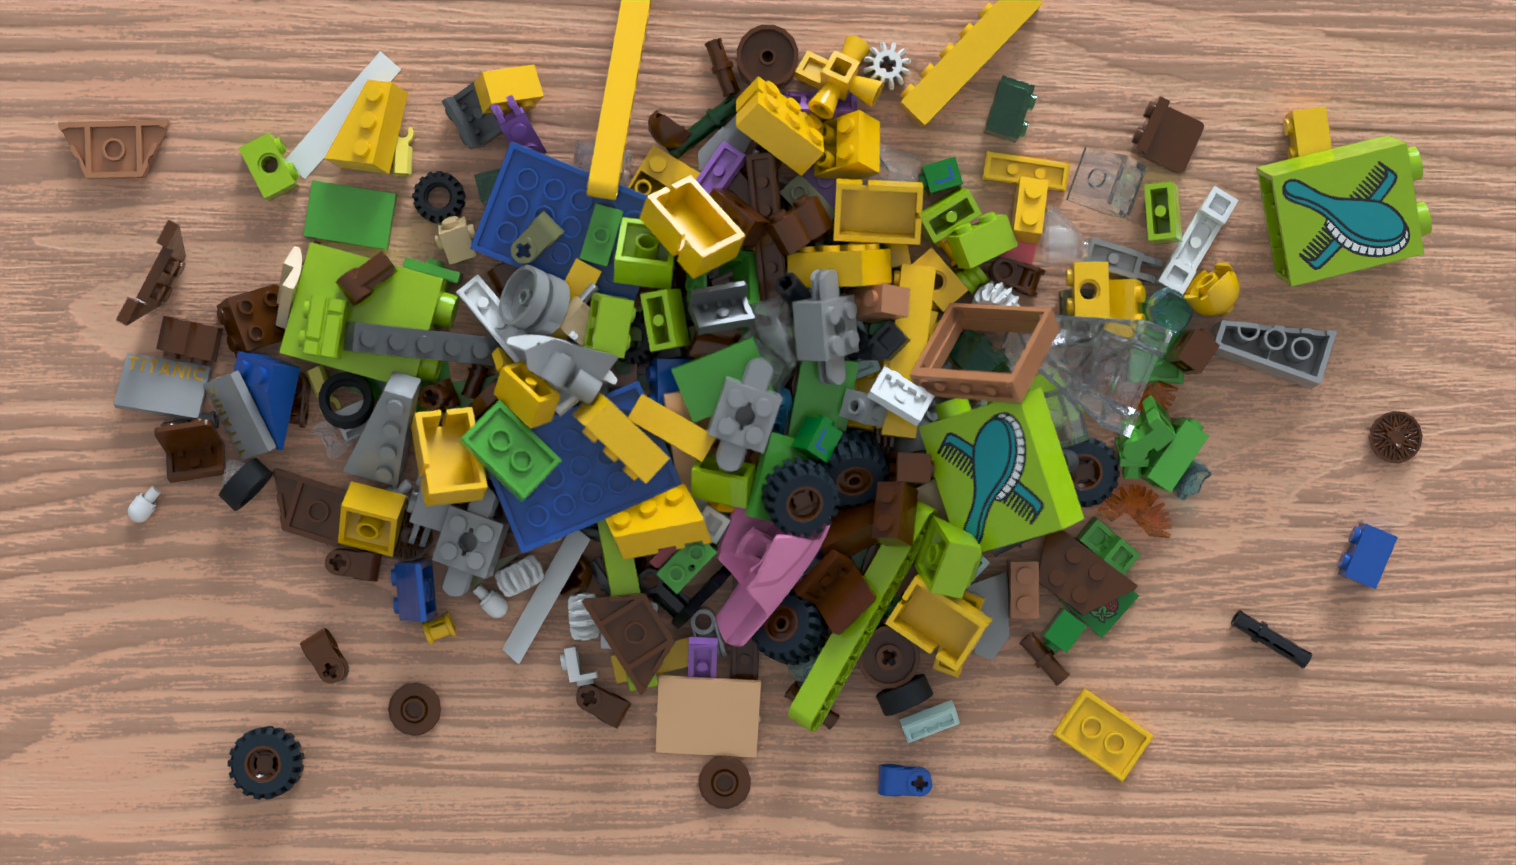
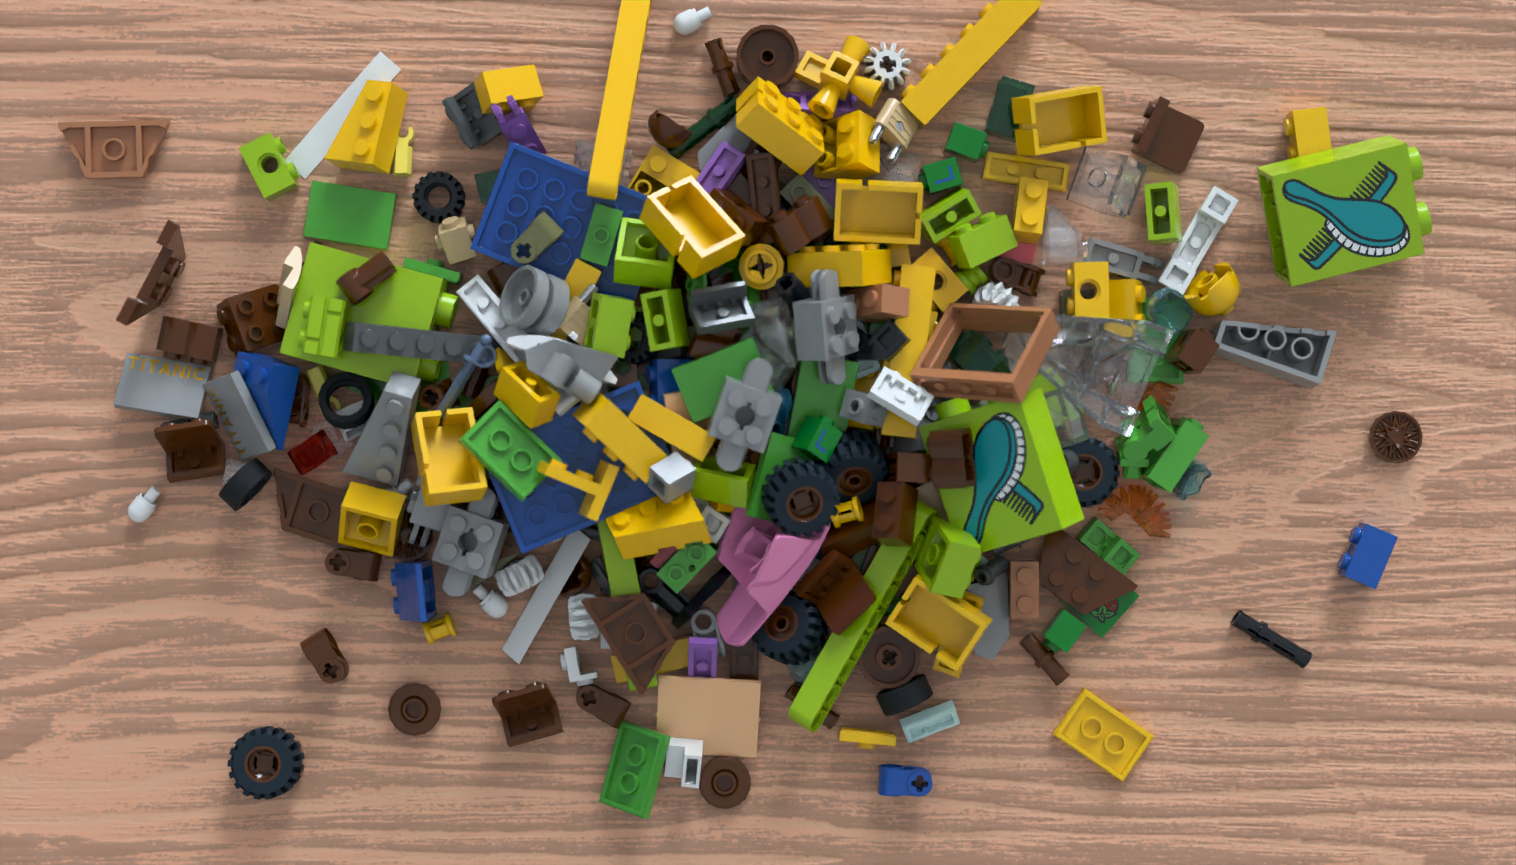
none -> clear red bracket [287,429,338,475]
none -> sand blue sword [435,334,497,417]
none -> reddish brown bracket [492,682,564,747]
none -> yellow bracket [536,459,620,521]
none -> bright green tile [599,720,671,819]
none -> light grey brick [648,451,696,504]
none -> white piece [664,737,703,788]
none -> white cylinder [673,7,712,35]
none -> yellow gear [739,244,785,290]
none -> yellow bush [831,496,864,528]
none -> yellow plate [838,726,897,749]
none -> tan piece [868,98,919,164]
none -> reddish brown brick [926,427,976,489]
none -> green brick [943,122,990,163]
none -> dark grey pin [974,555,1009,586]
none -> yellow piece [1011,85,1107,156]

